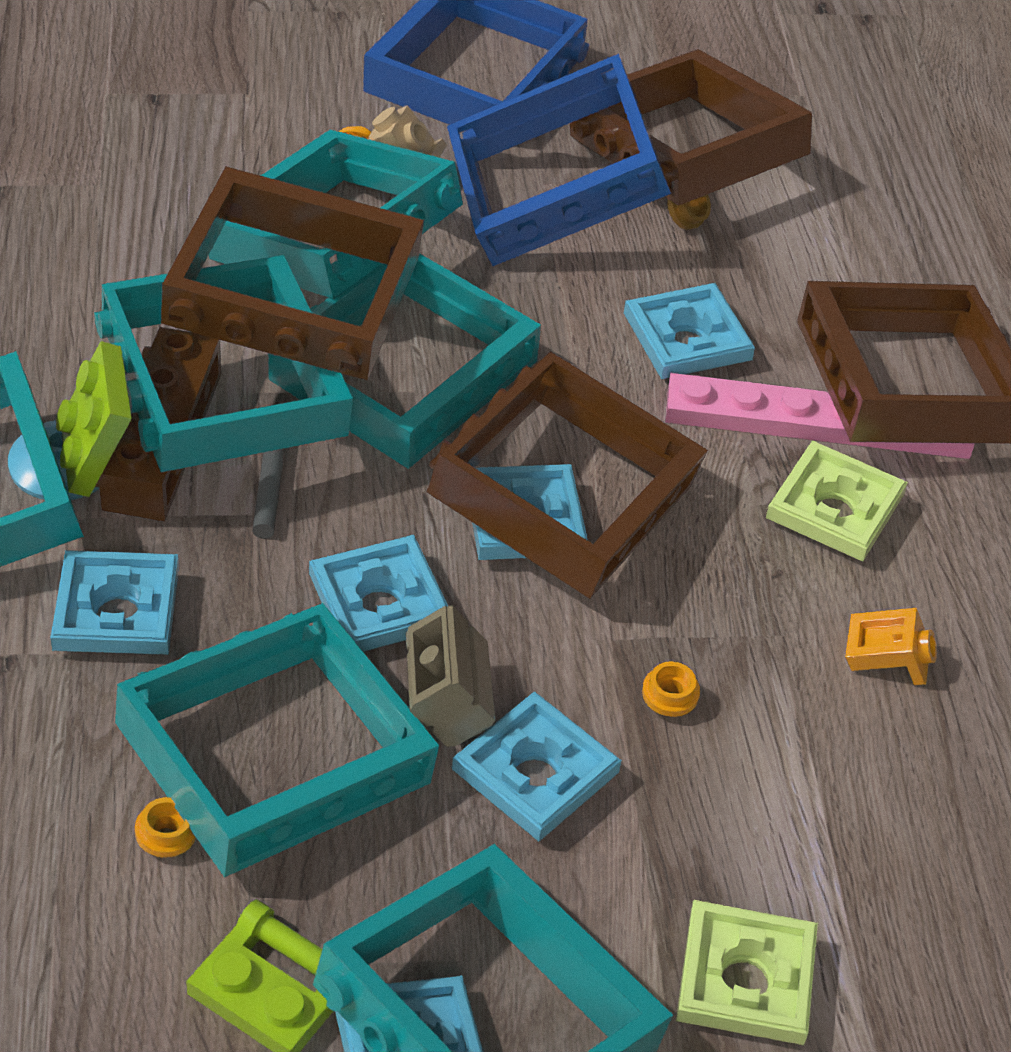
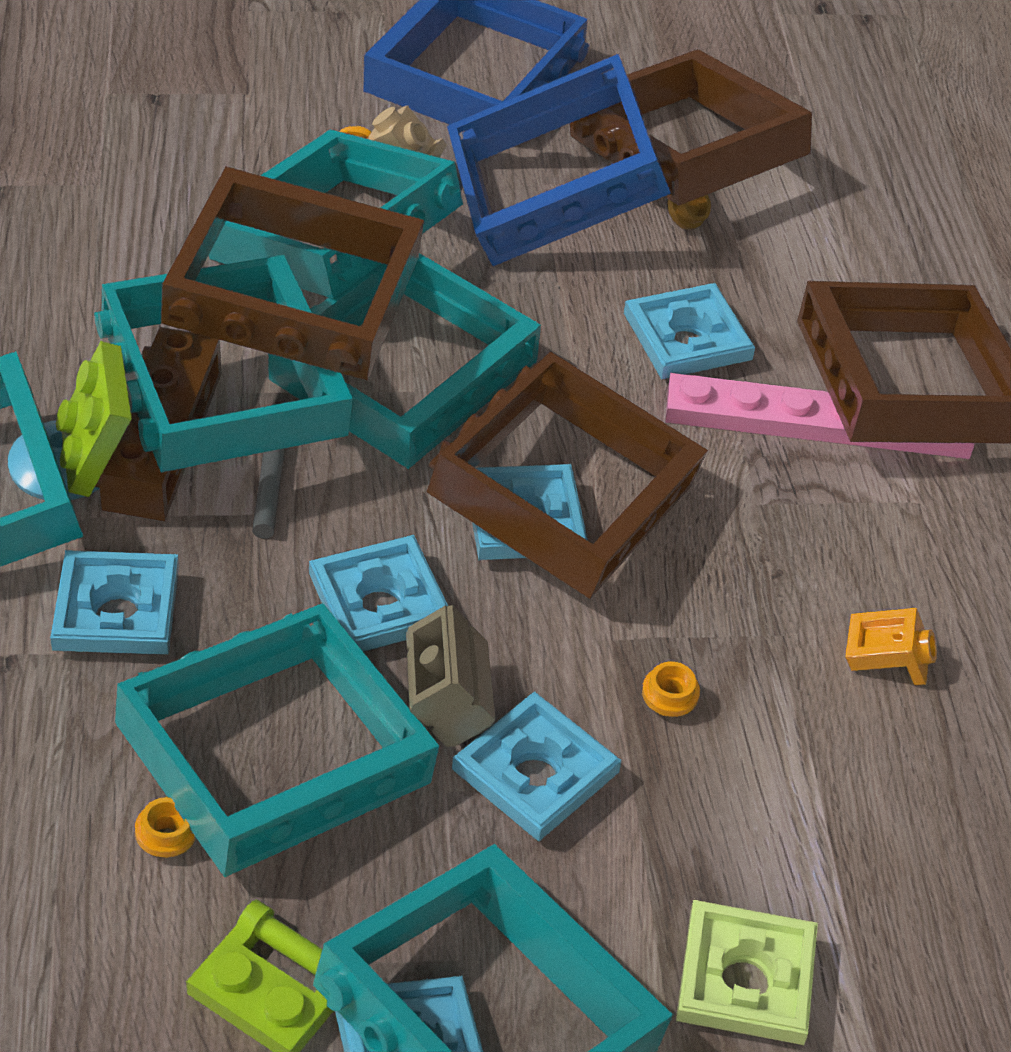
yellowish green piece [766,440,908,562] -> none

